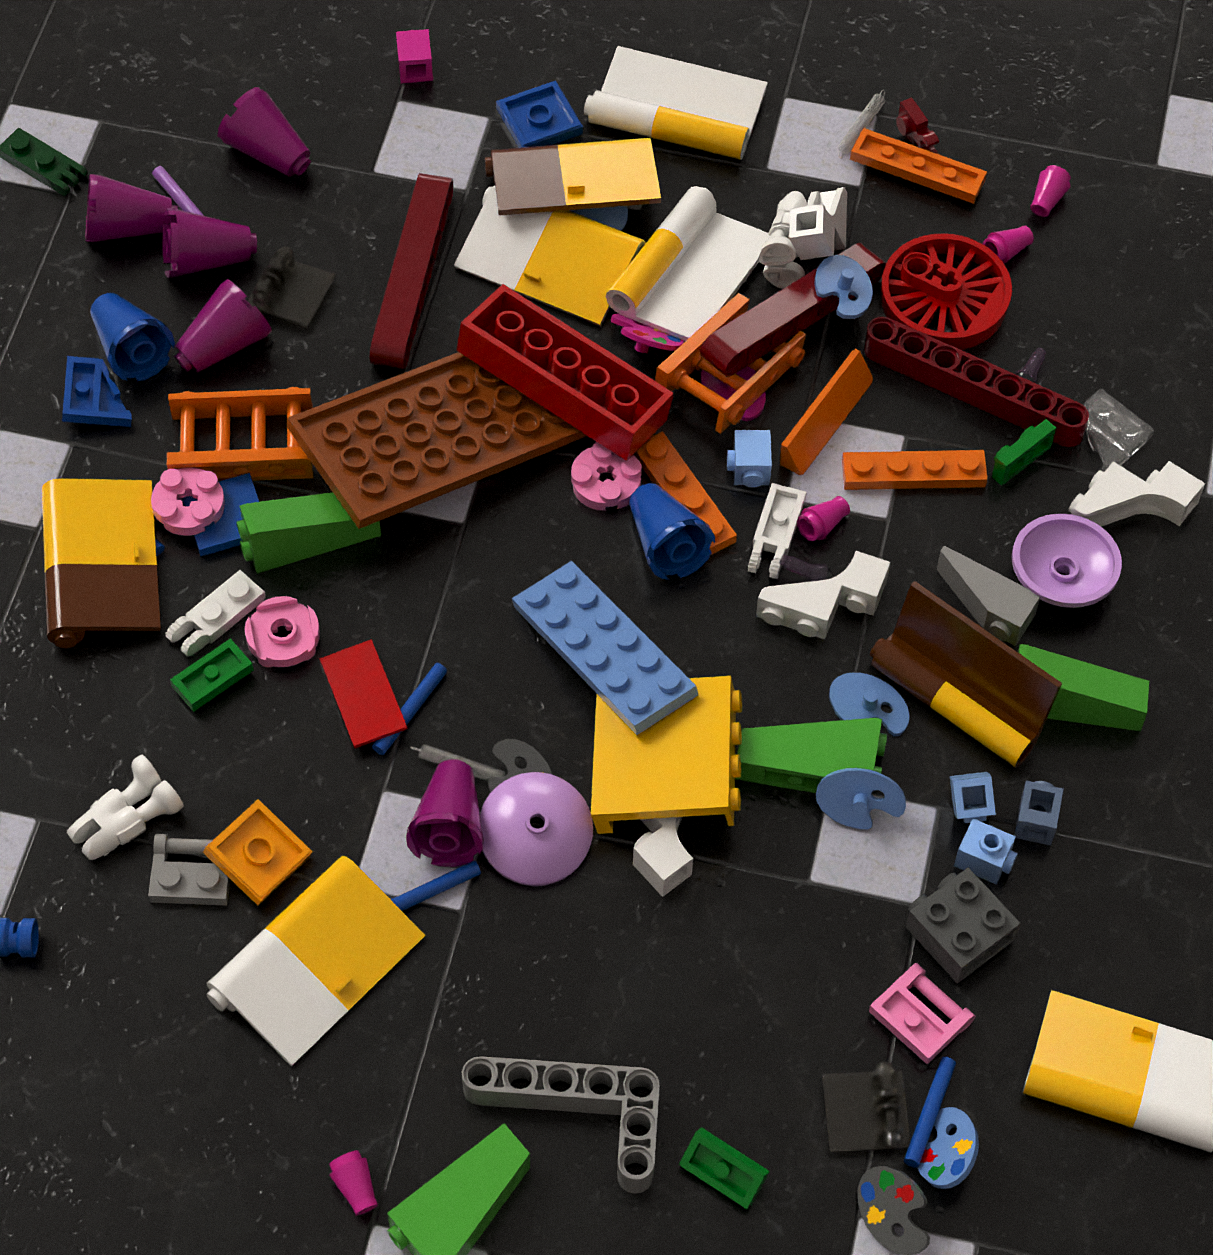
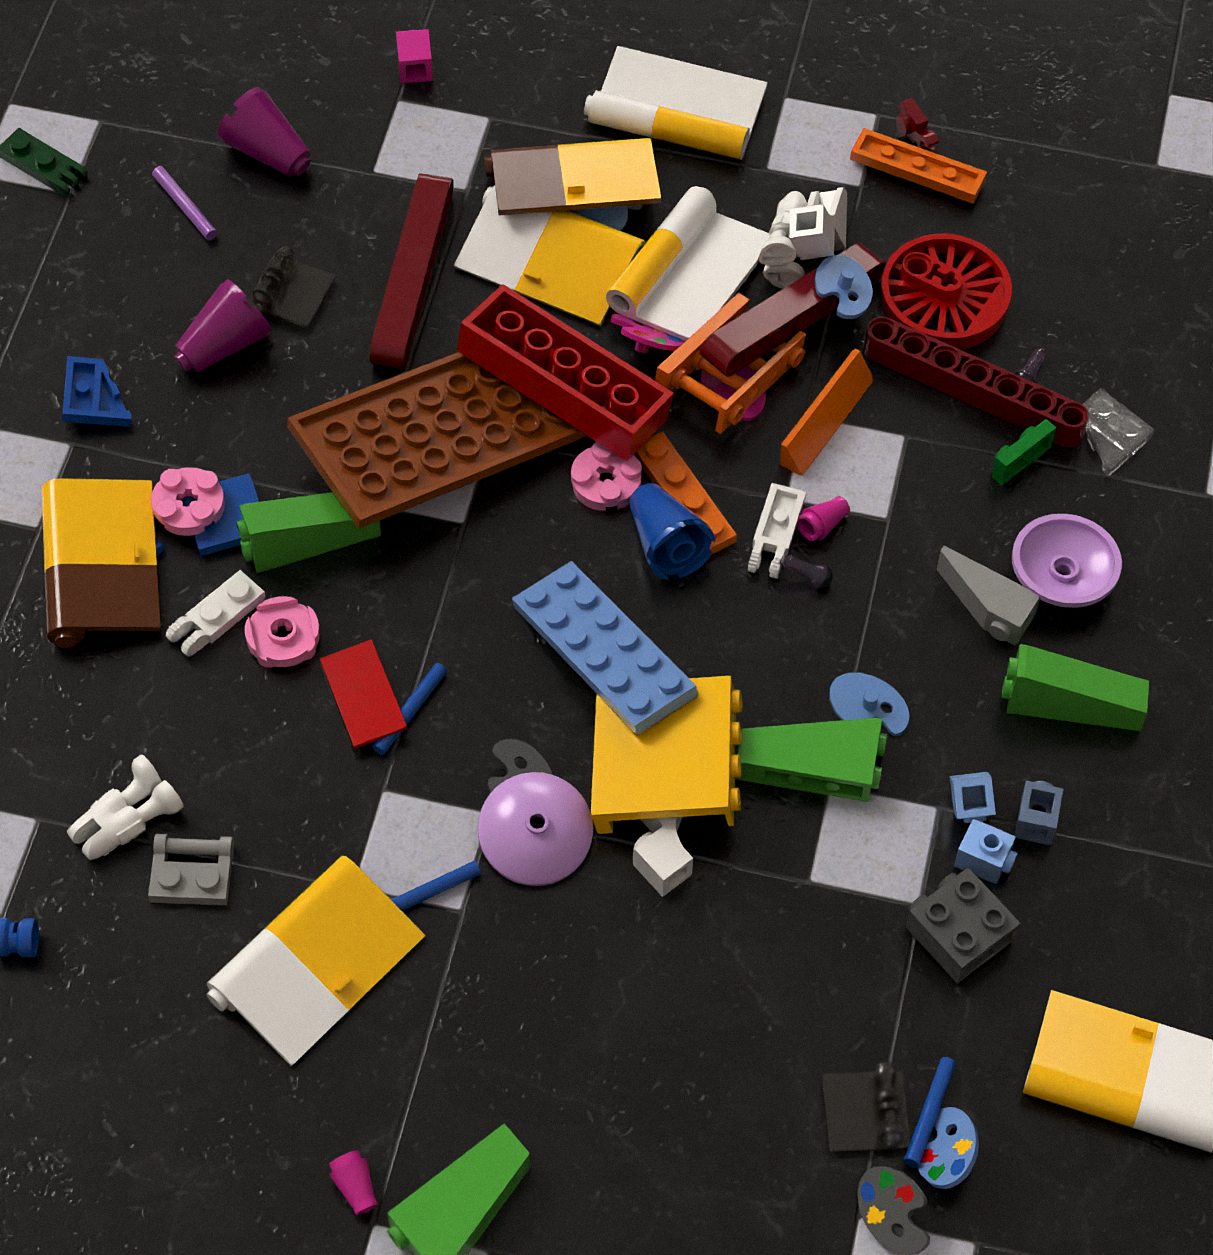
magenta cone [85,174,178,242] -> none
blue cone [90,293,175,381] -> none
magenta cone [162,208,257,278] -> none
orange fence [167,387,314,482] -> none
green plate [170,638,254,712] -> none
light orange tile [203,799,313,906] -> none
magenta cone [406,759,484,867] -> none
white piece [410,744,505,781] -> none
light grey beam [462,1056,660,1194] -> none
blue tile [496,80,583,148] -> none
green plate [679,1127,770,1209] -> none
light blue brick [727,430,772,487] -> none
white arch [756,551,891,639] -> none
medium blue piece [816,768,906,829] -> none
white piece [838,90,885,158] -> none
orange plate [842,450,988,490] -> none
bright pink plate [869,963,976,1064] -> none
reddish brown door [870,581,1062,768] -> none
dark pink cone [982,226,1034,264] -> none
dark pink cone [1030,165,1071,217] -> none
white arch [1068,461,1205,526] -> none

